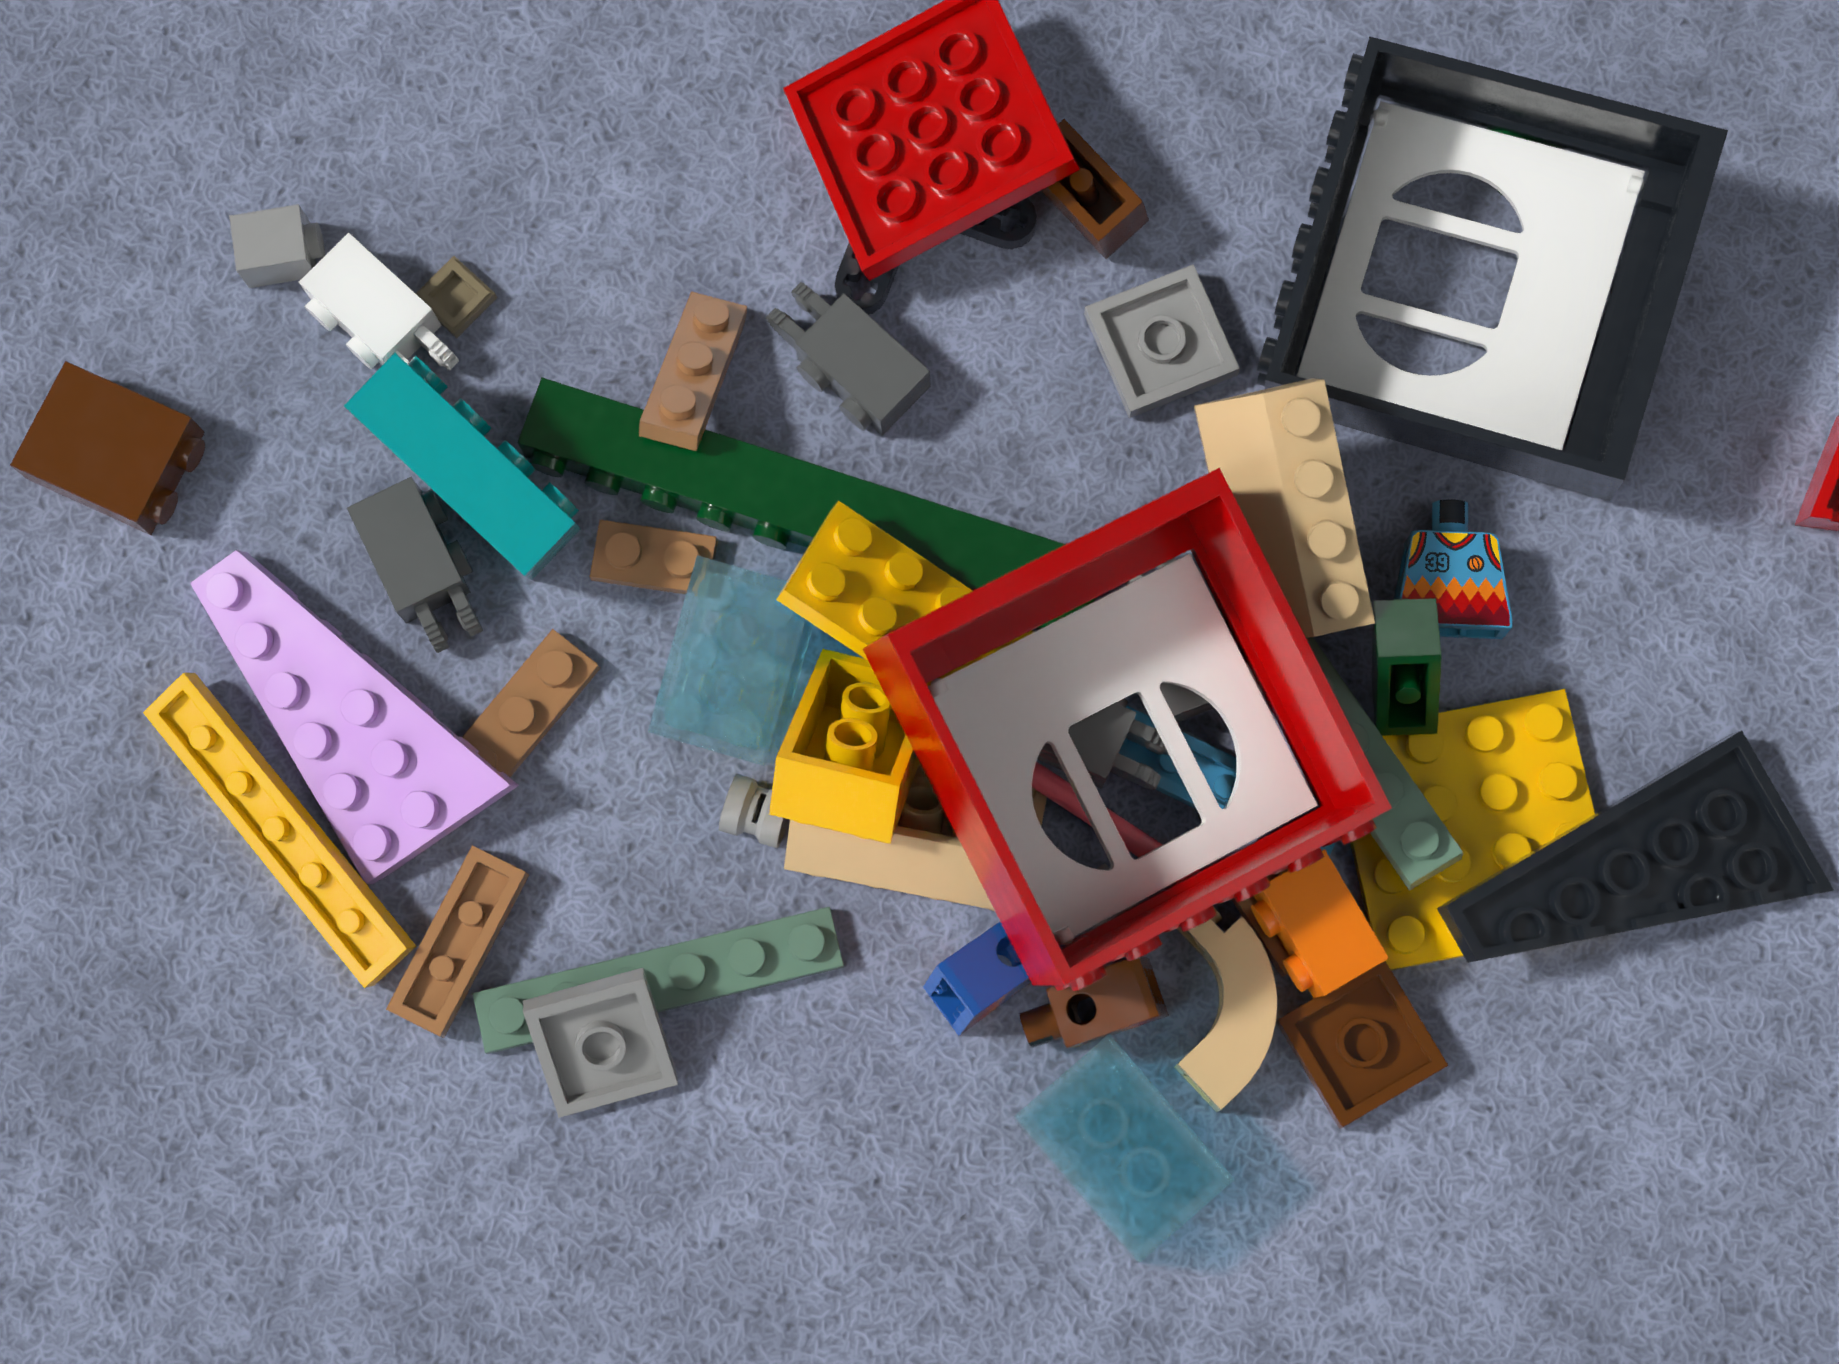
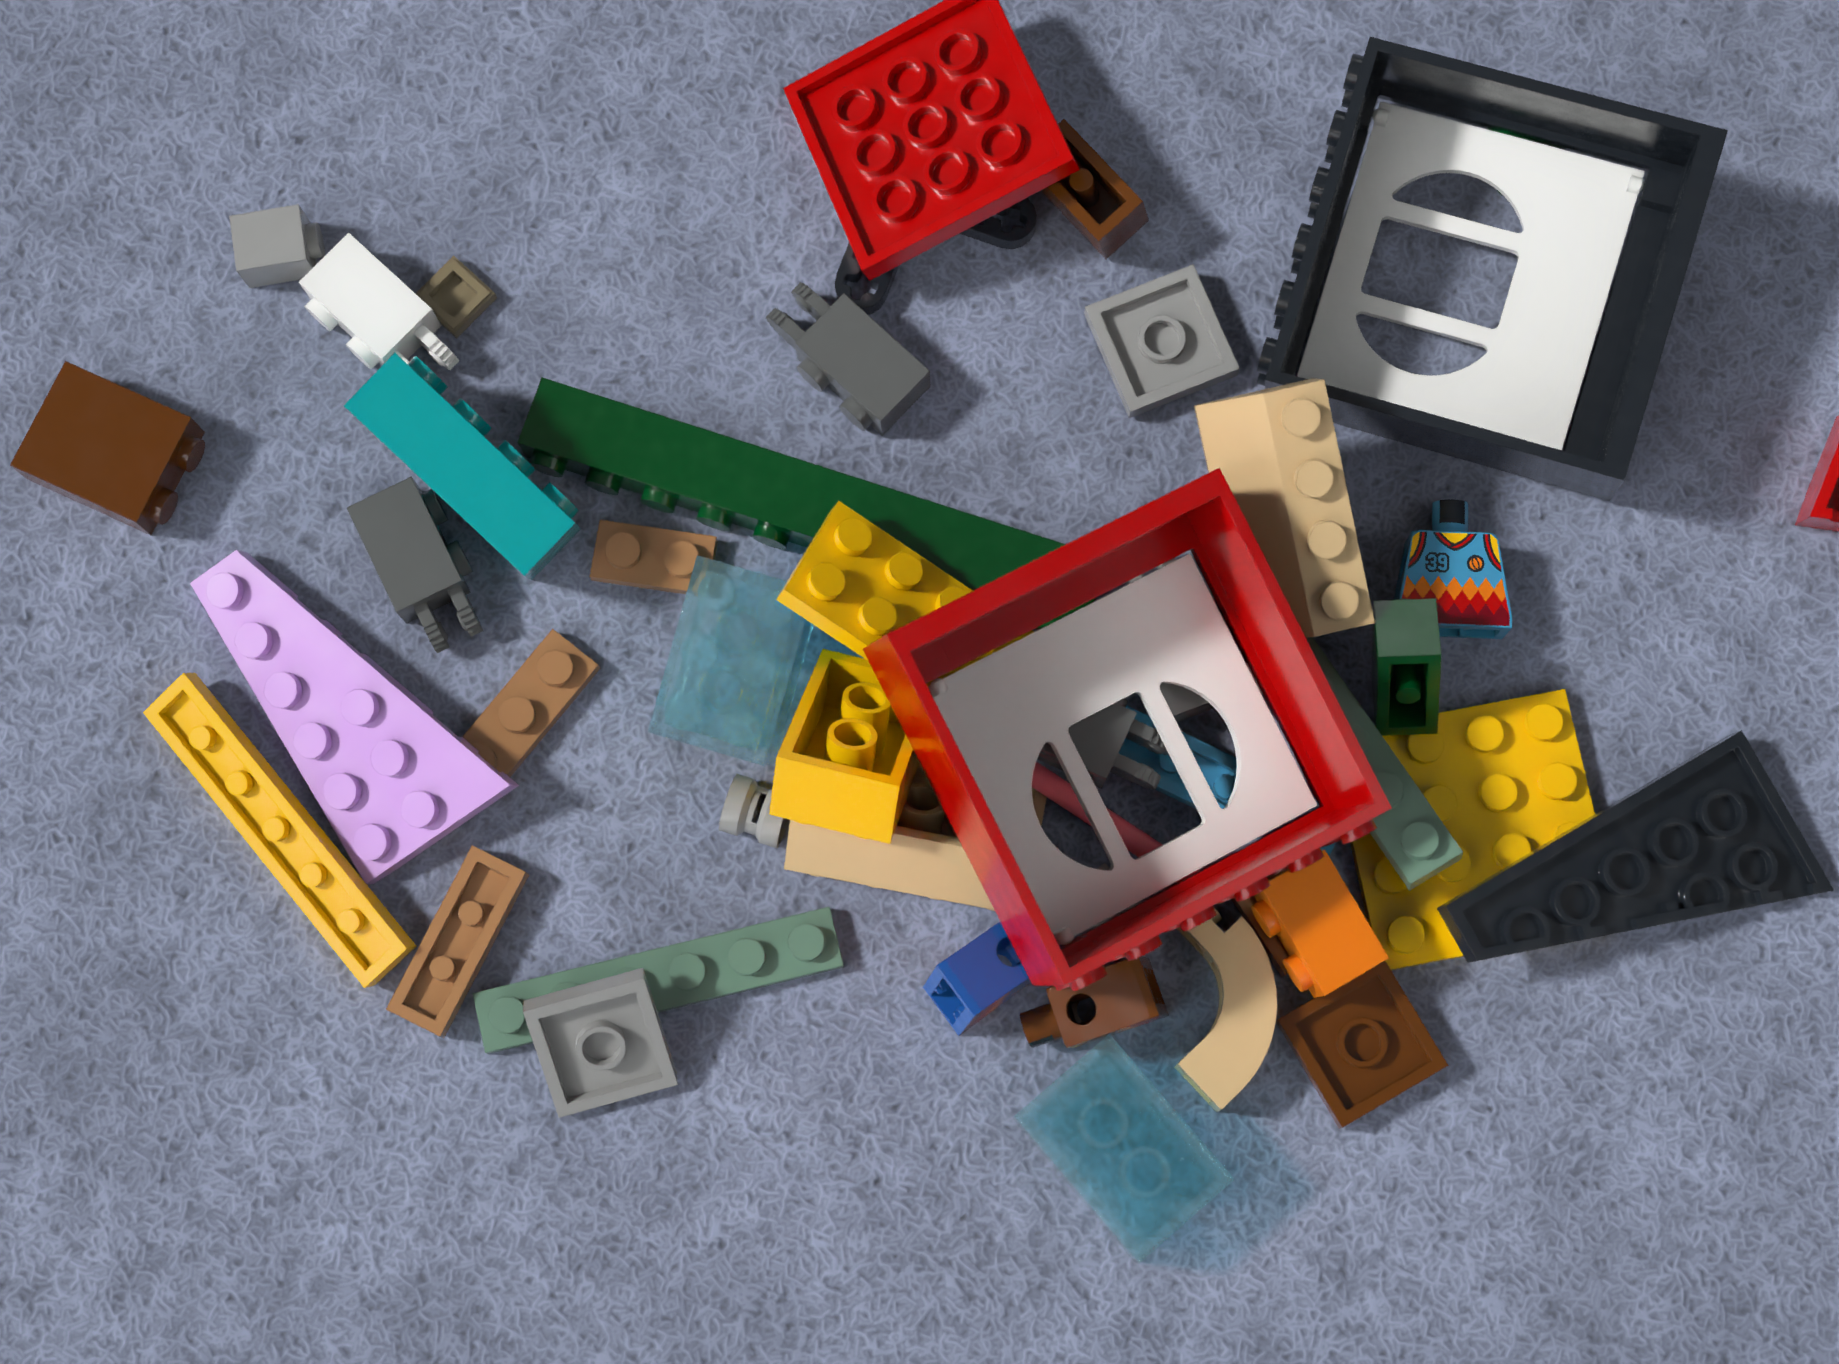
medium nougat plate [639,291,747,451] -> none

